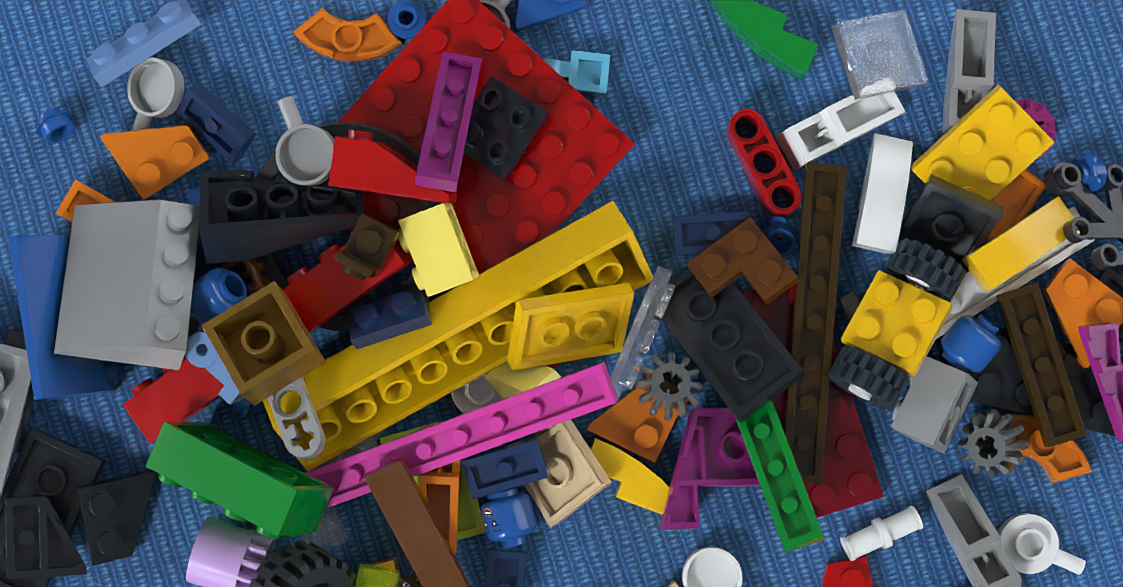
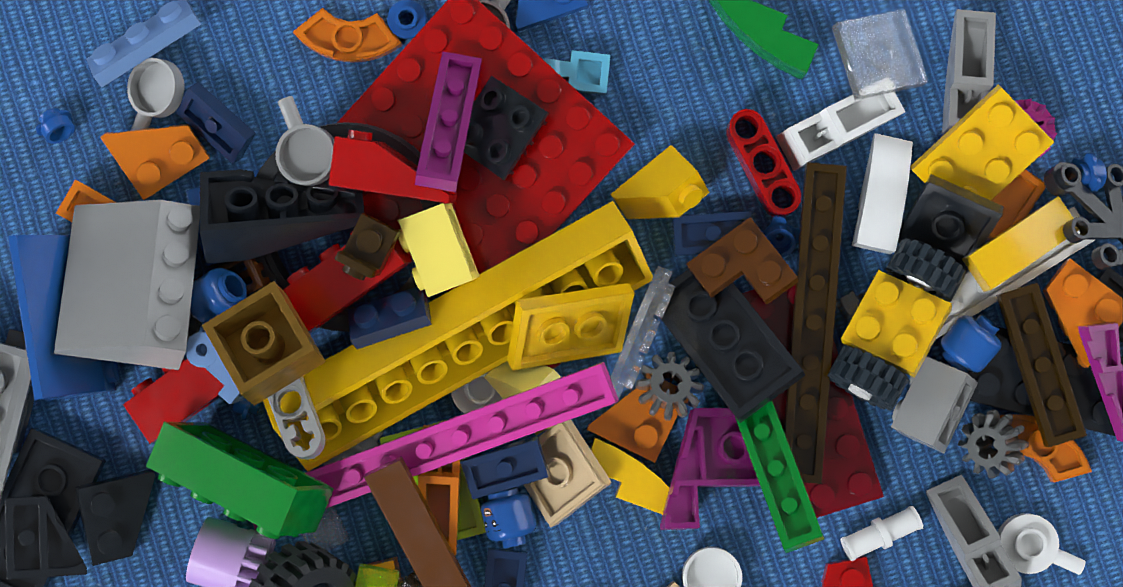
none -> yellow slope [610,145,710,219]

